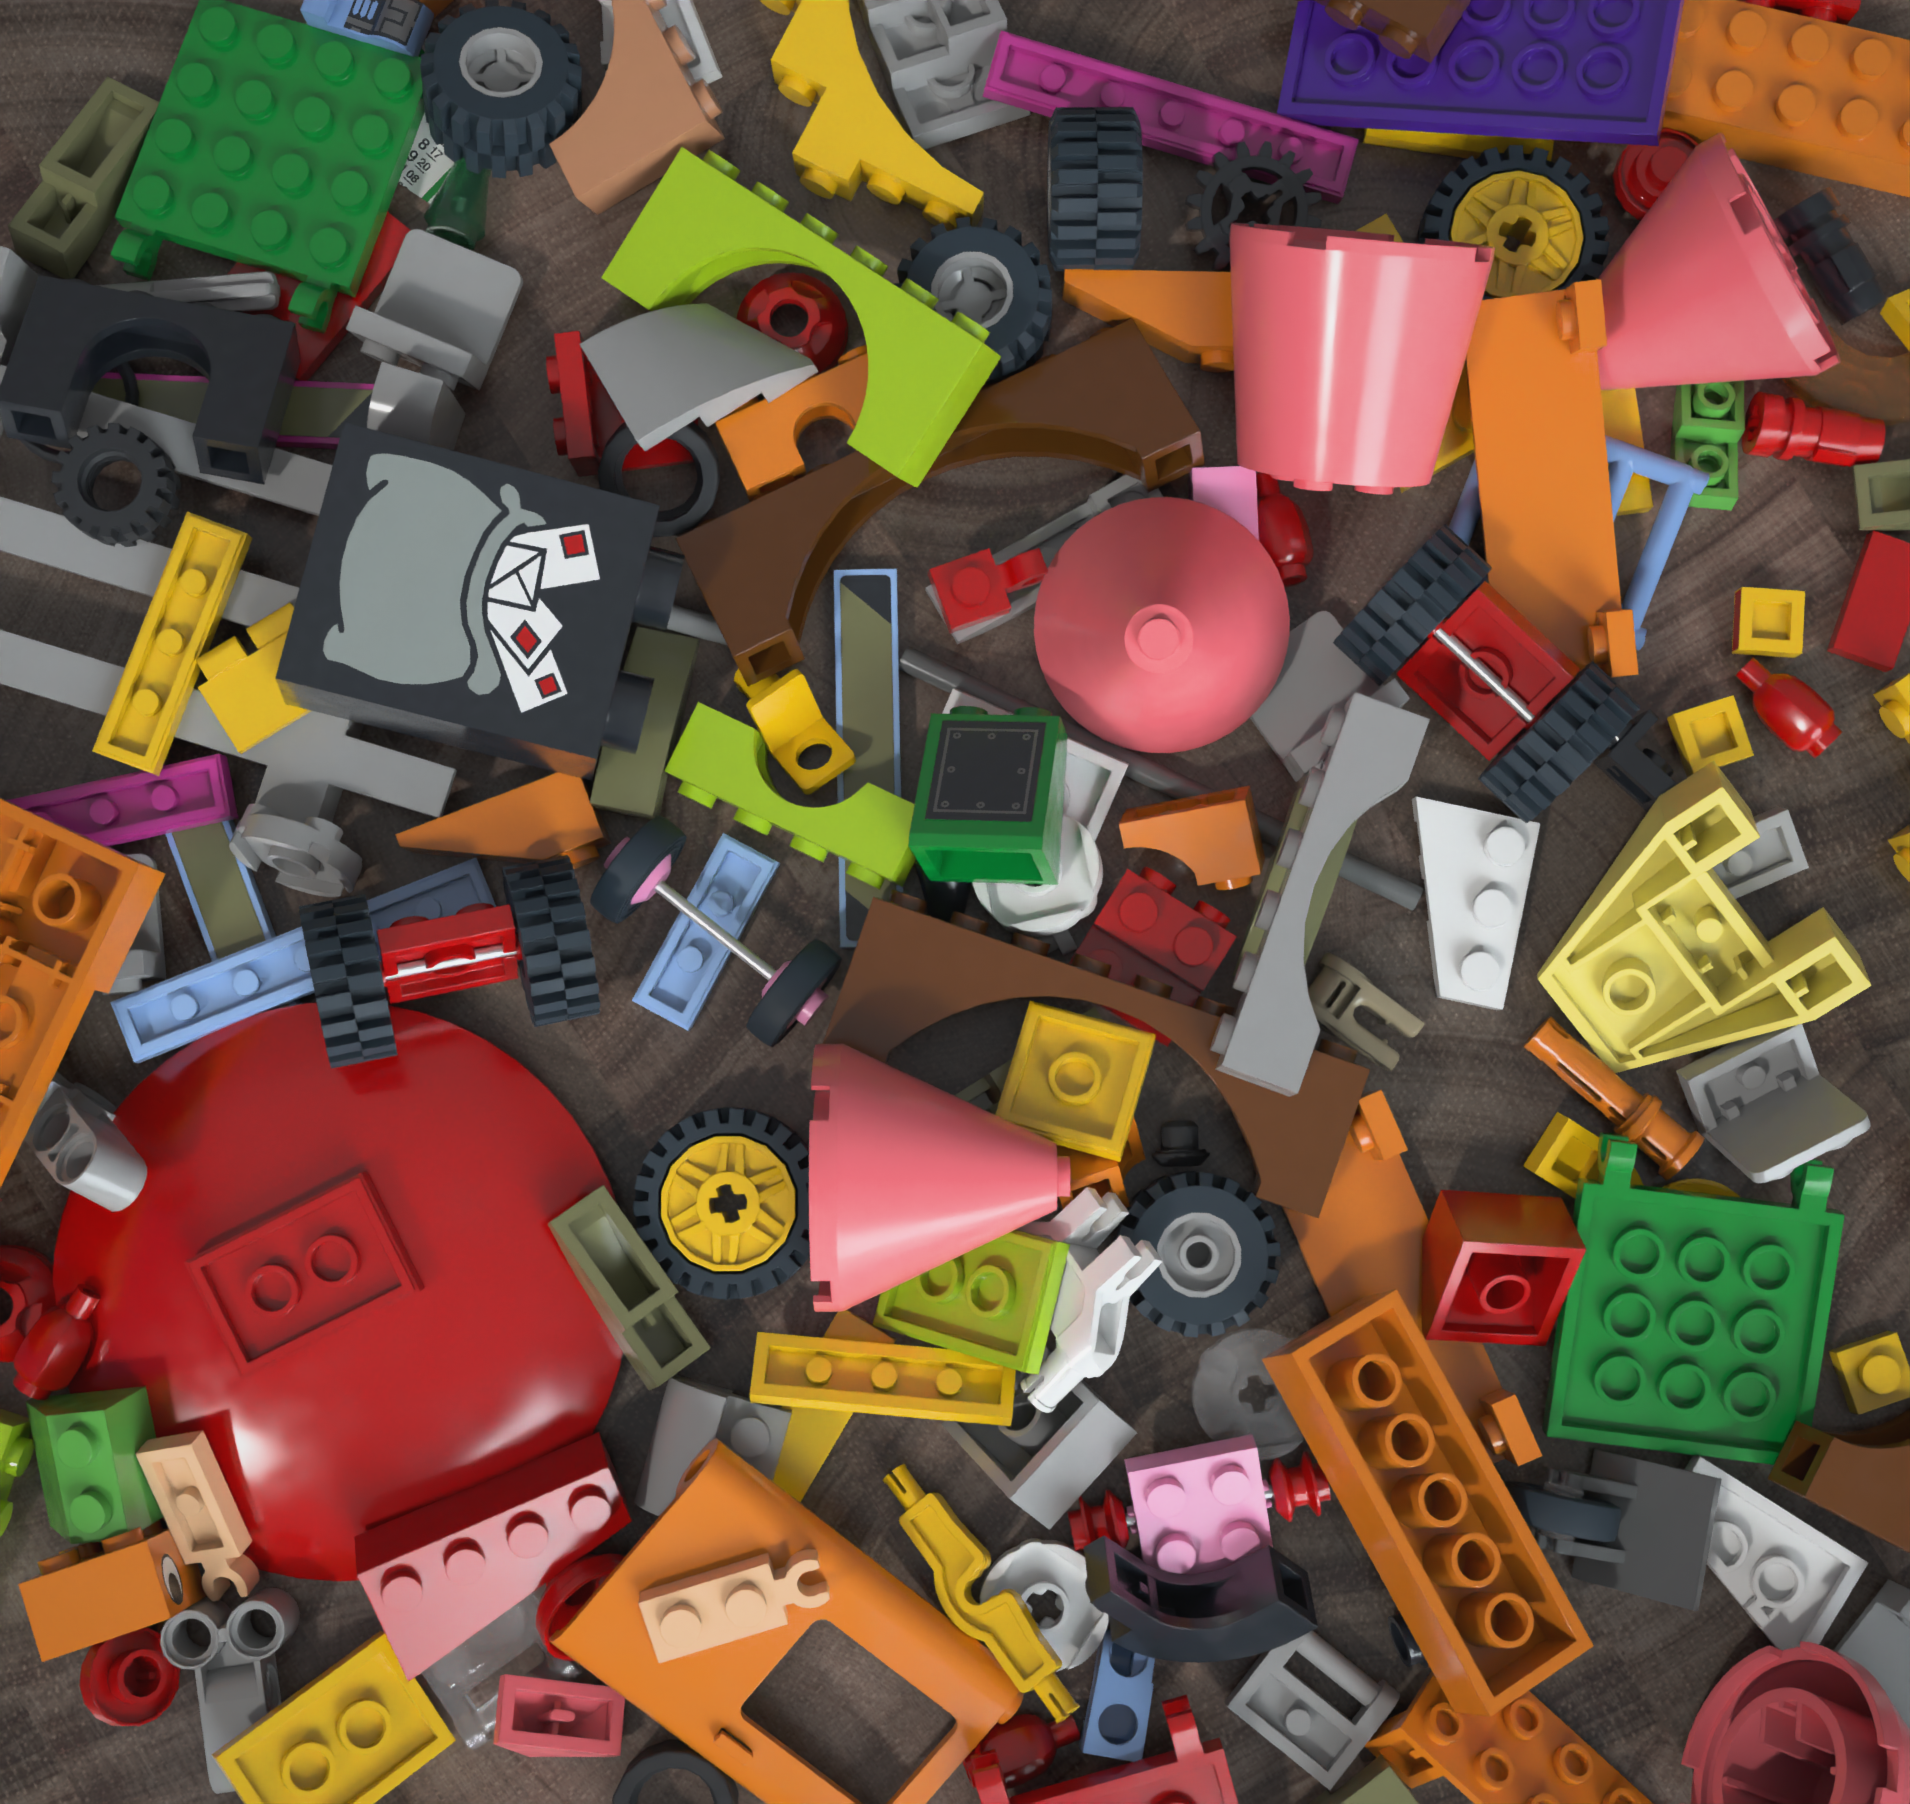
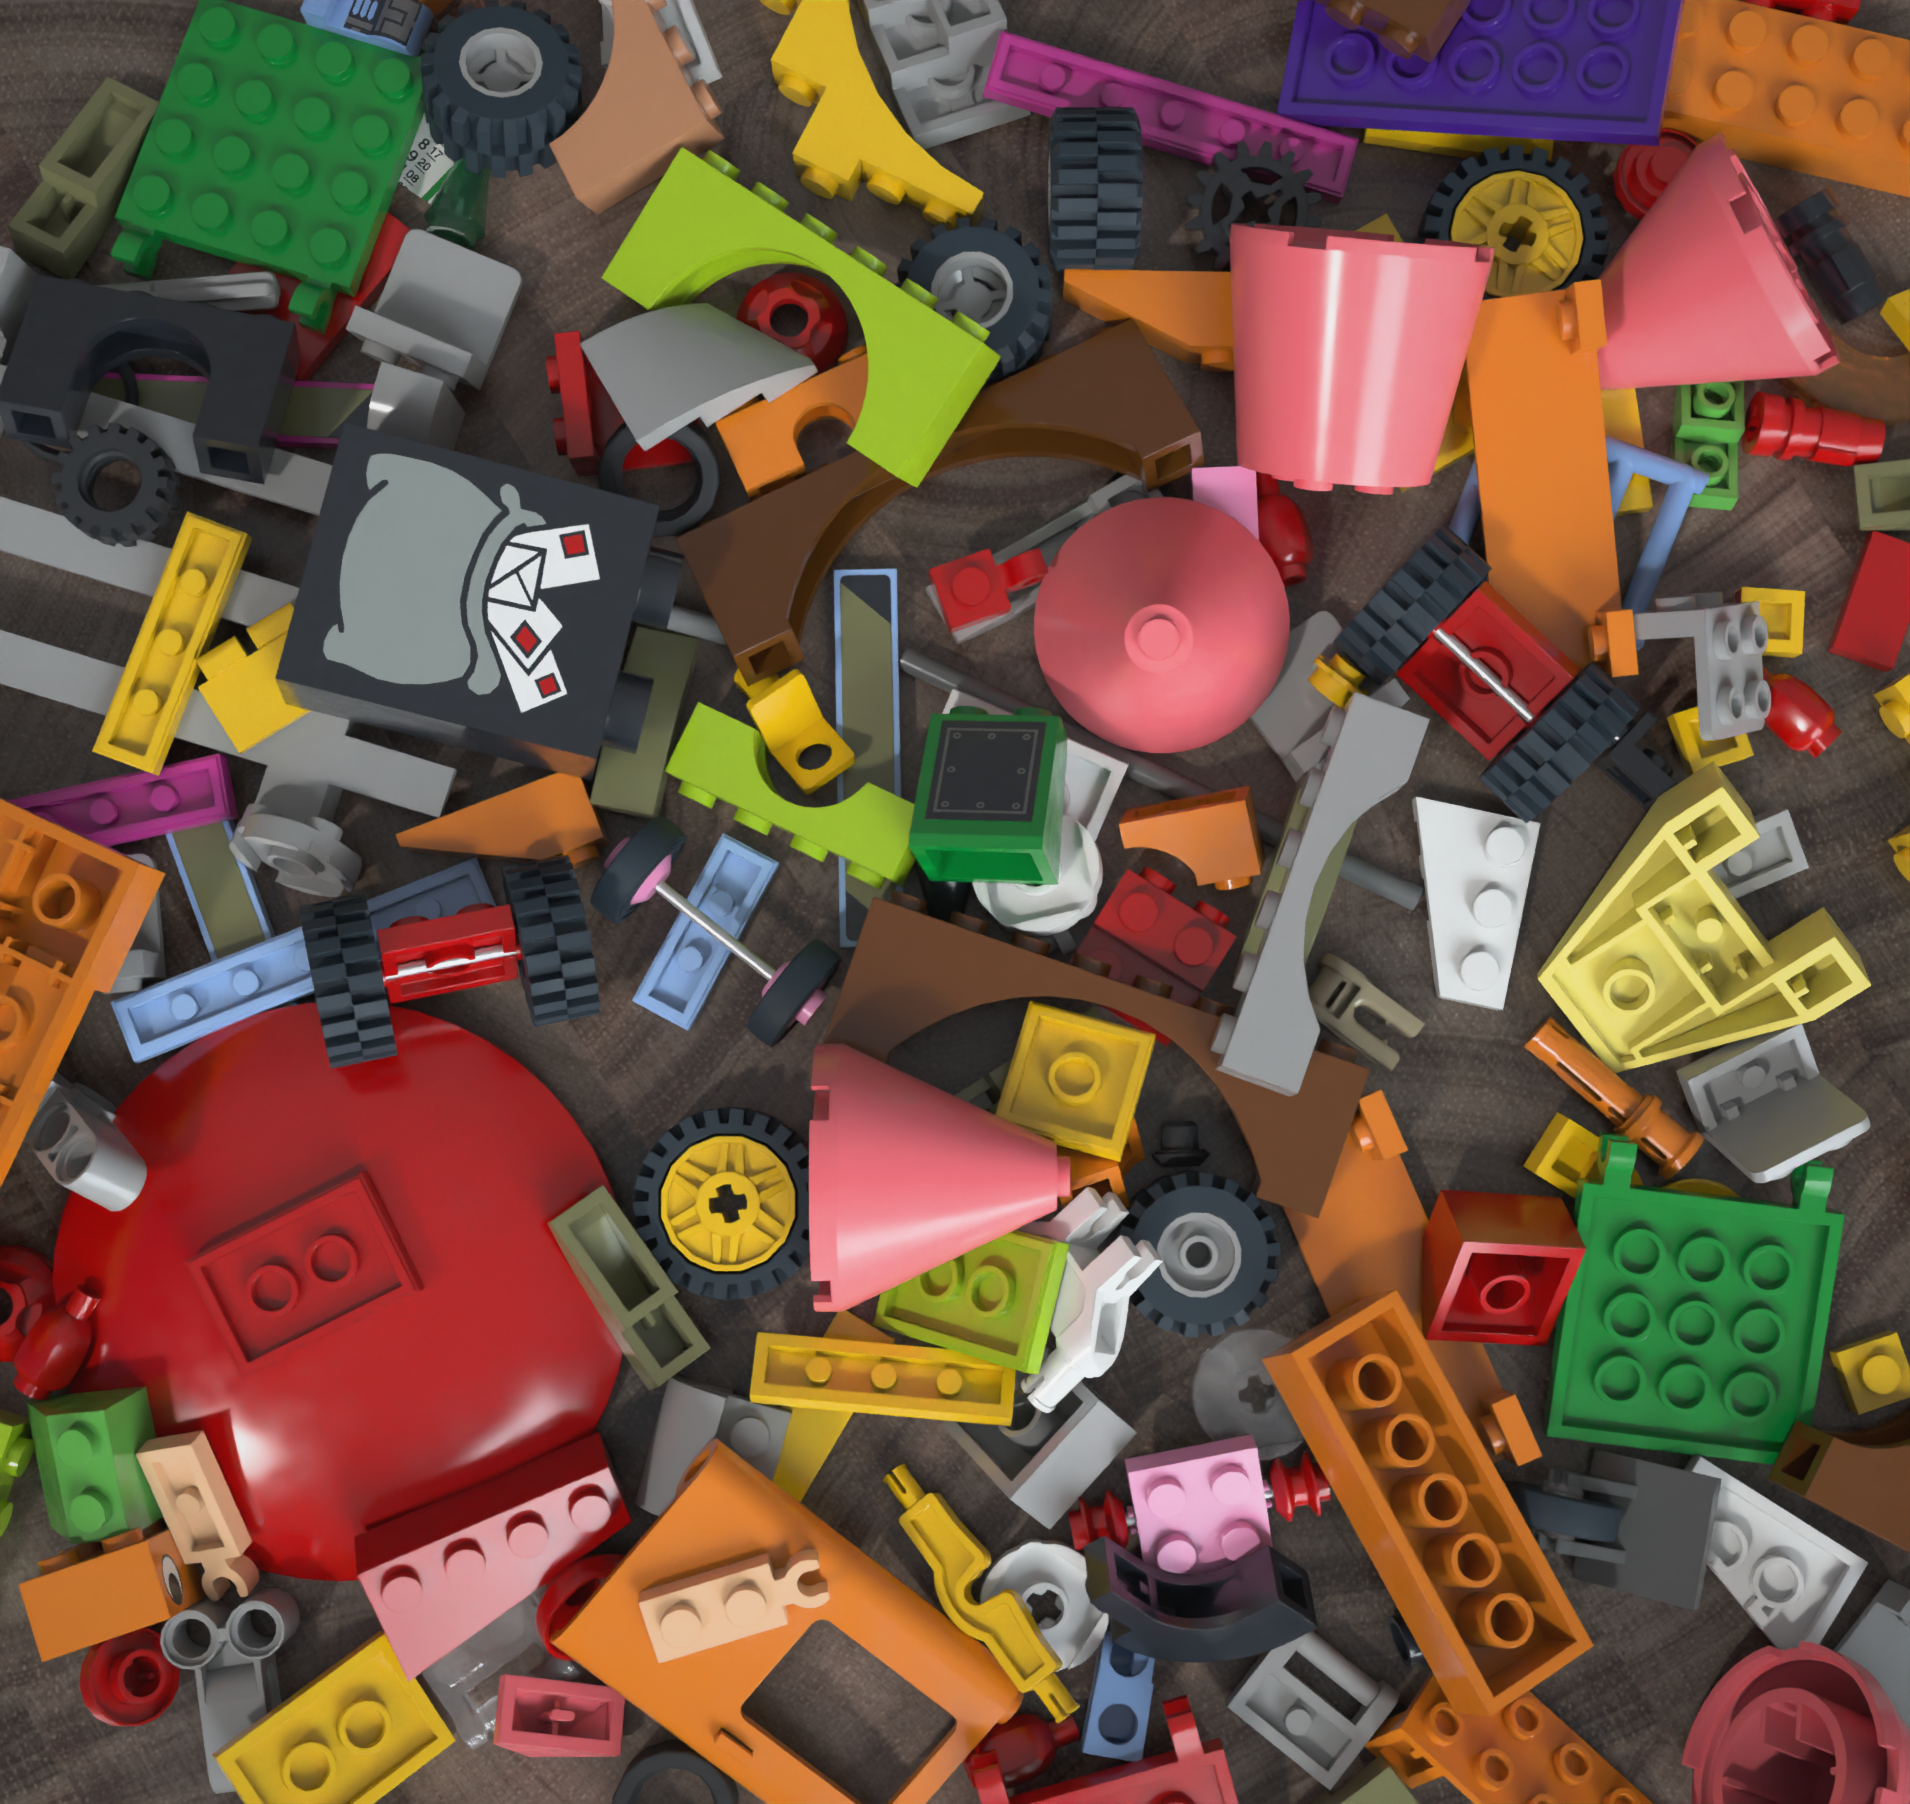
none -> yellow plate [1308,653,1370,709]
none -> light grey bracket [1633,591,1771,741]

